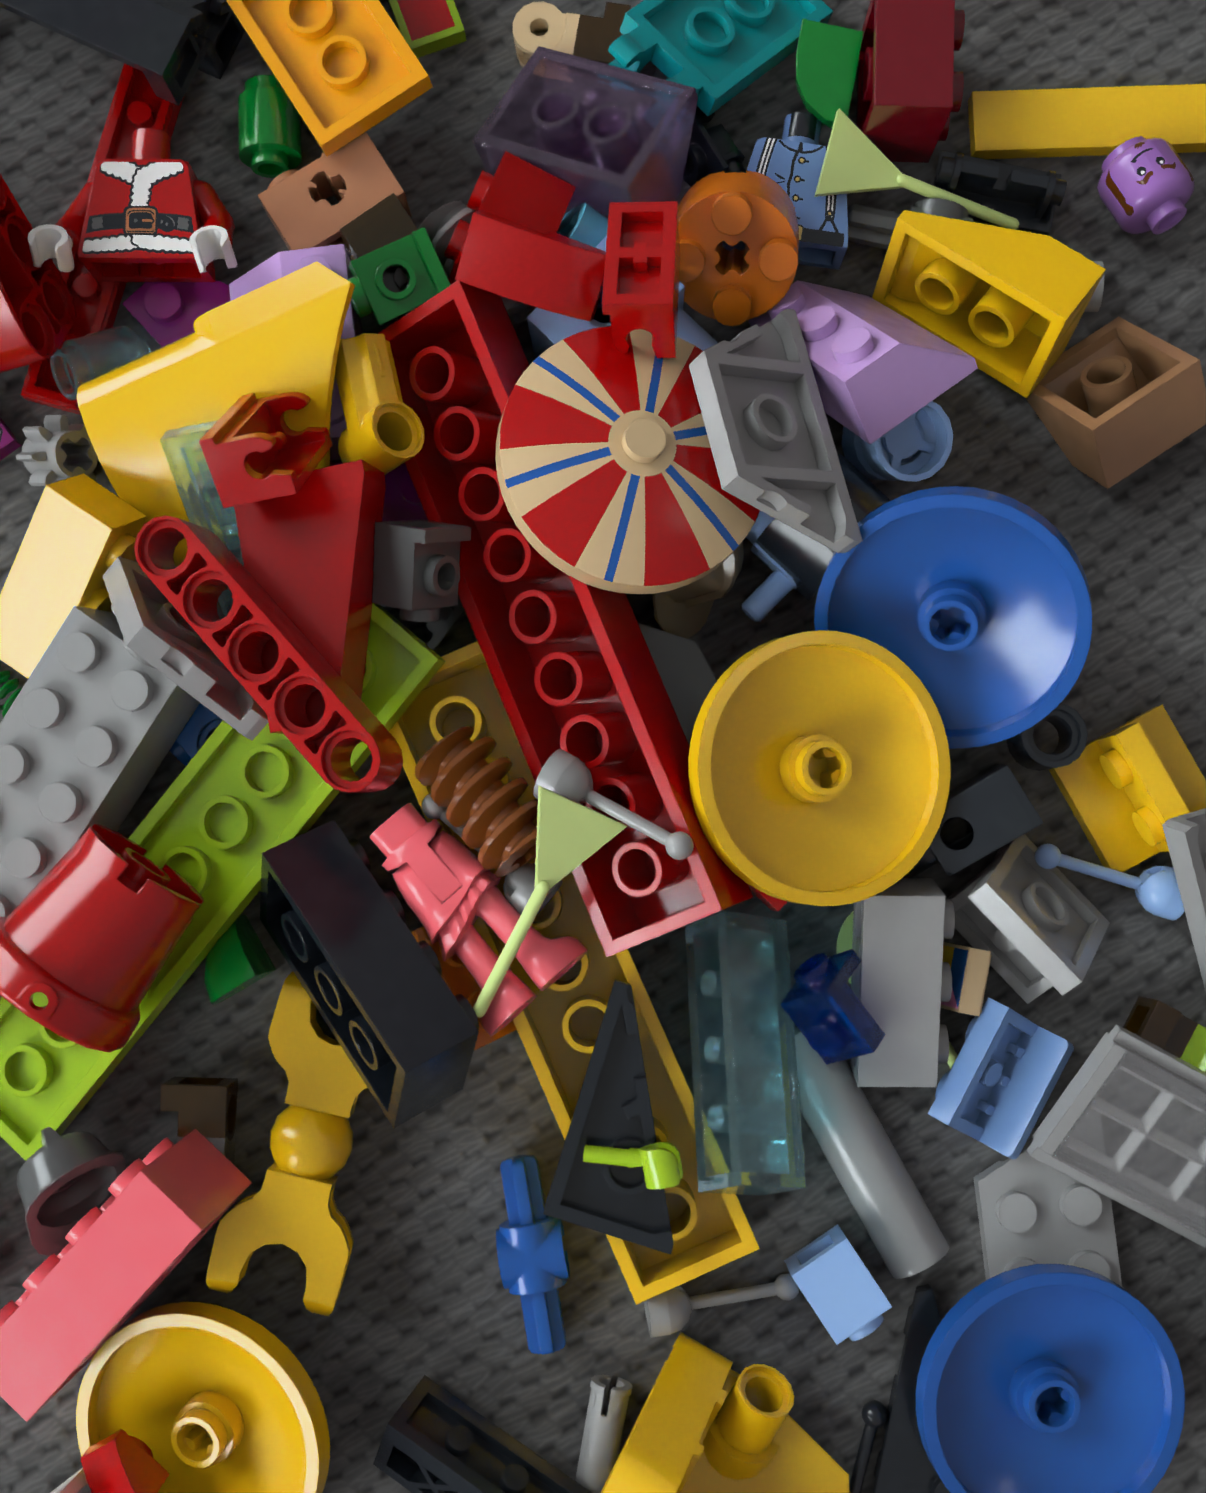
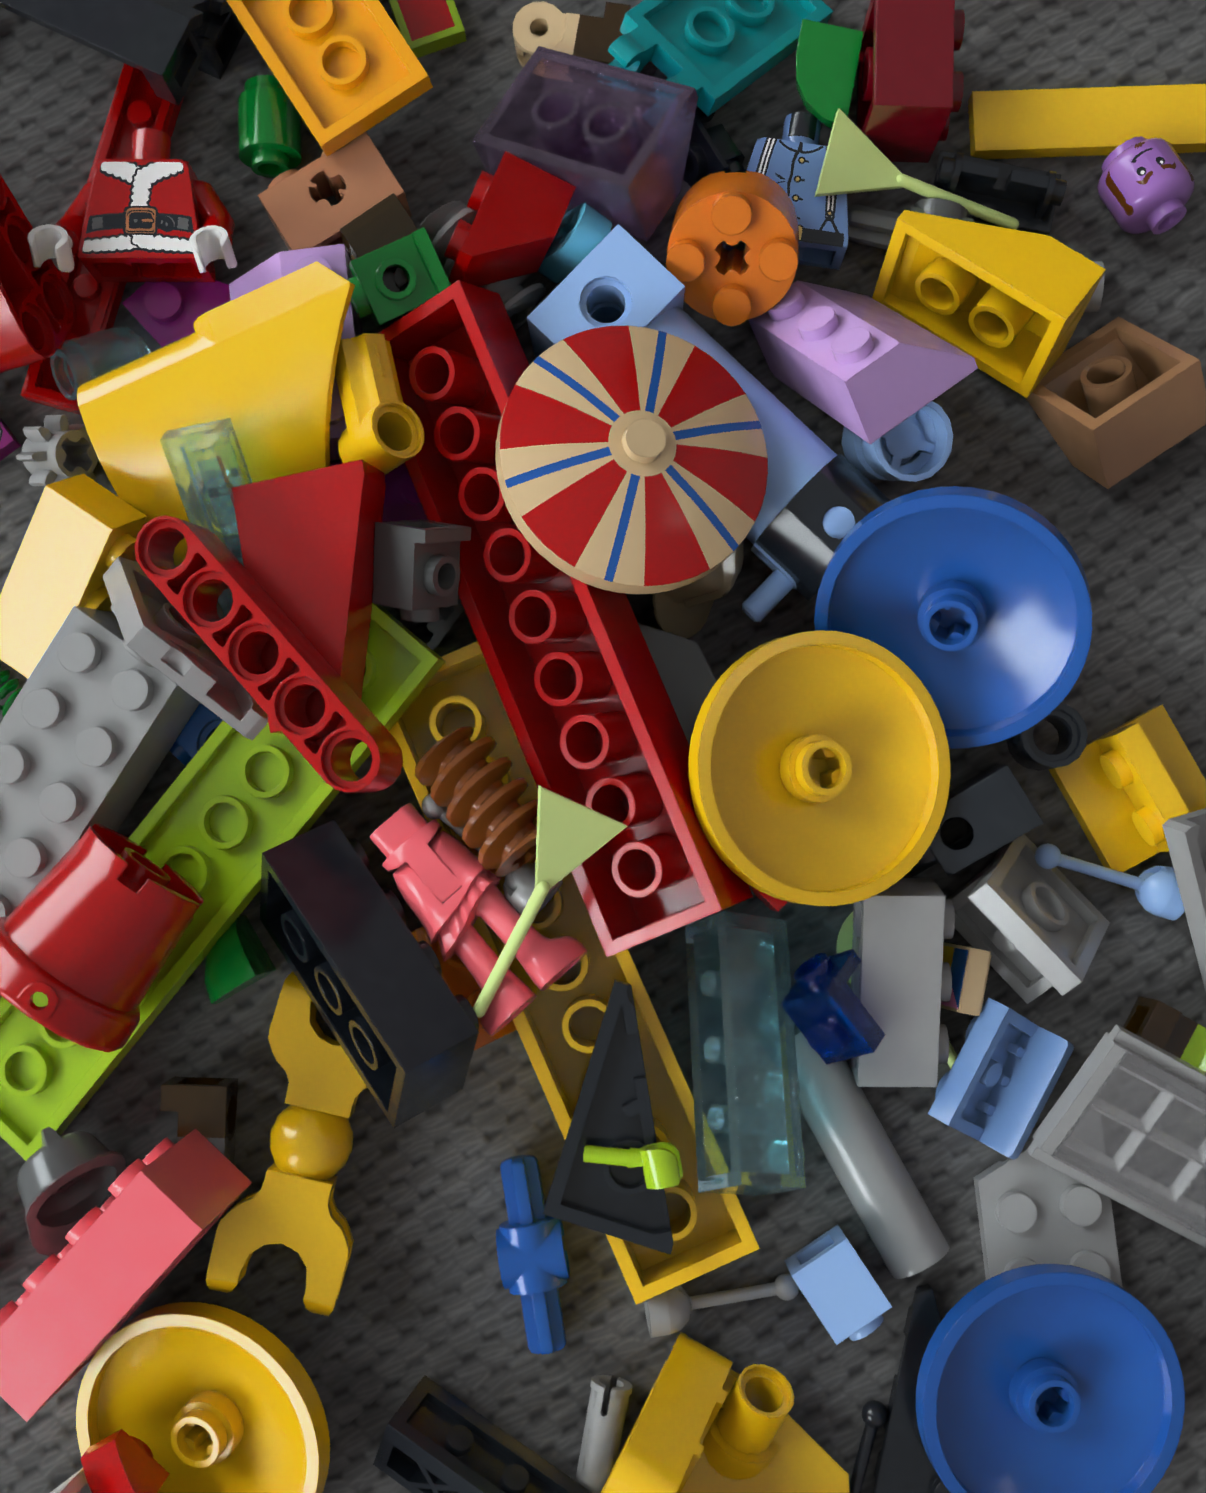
red hinge [199,392,333,508] -> none
red slope [455,210,606,322] -> none
light grey hinge [533,749,694,860] -> none
red hinge [602,201,680,358] -> none
light grey wing [689,309,862,553] -> none

